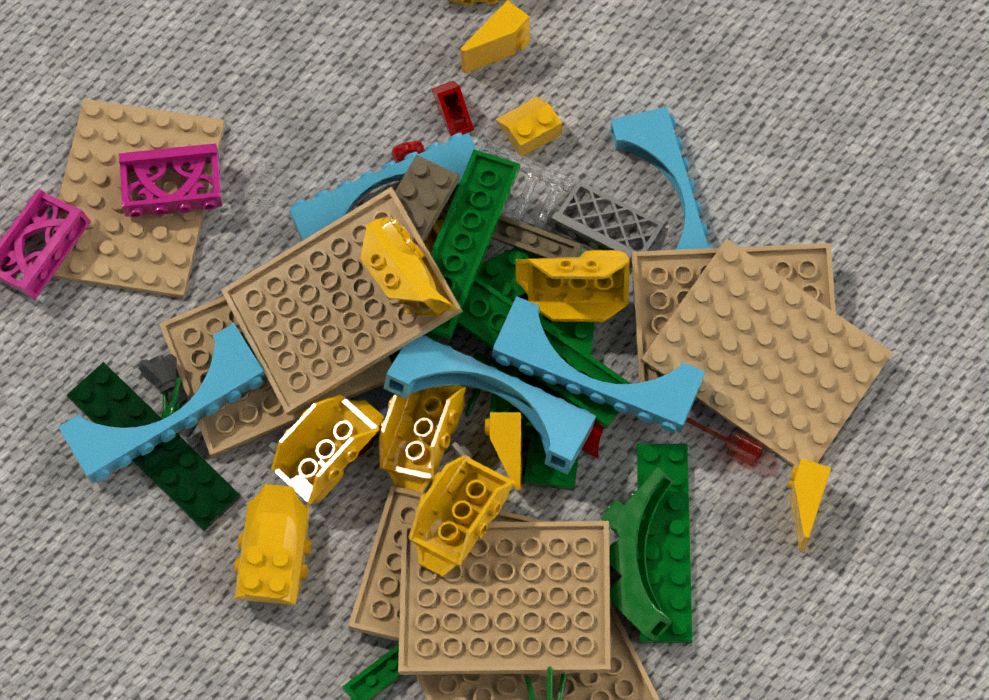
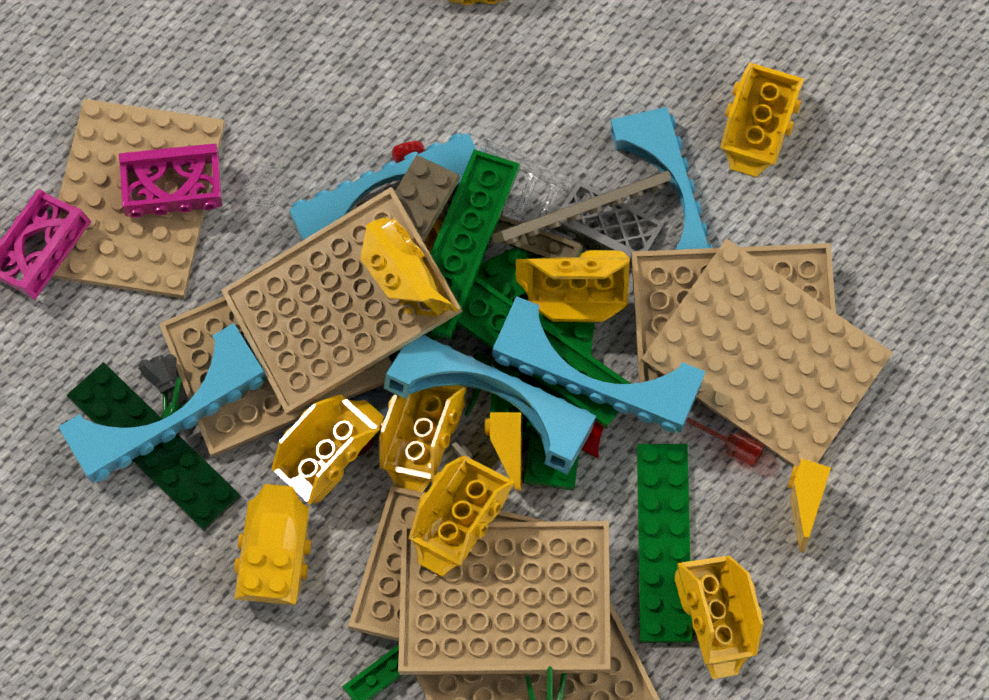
red arch [431,81,474,137] -> none
yellow slope [460,0,530,73] -> none
yellow slope [496,97,562,157] -> none
green arch [600,467,675,641] -> none
none -> dark tan plate [491,170,672,246]
none -> yellow slope [675,555,764,680]
none -> yellow slope [720,62,805,177]

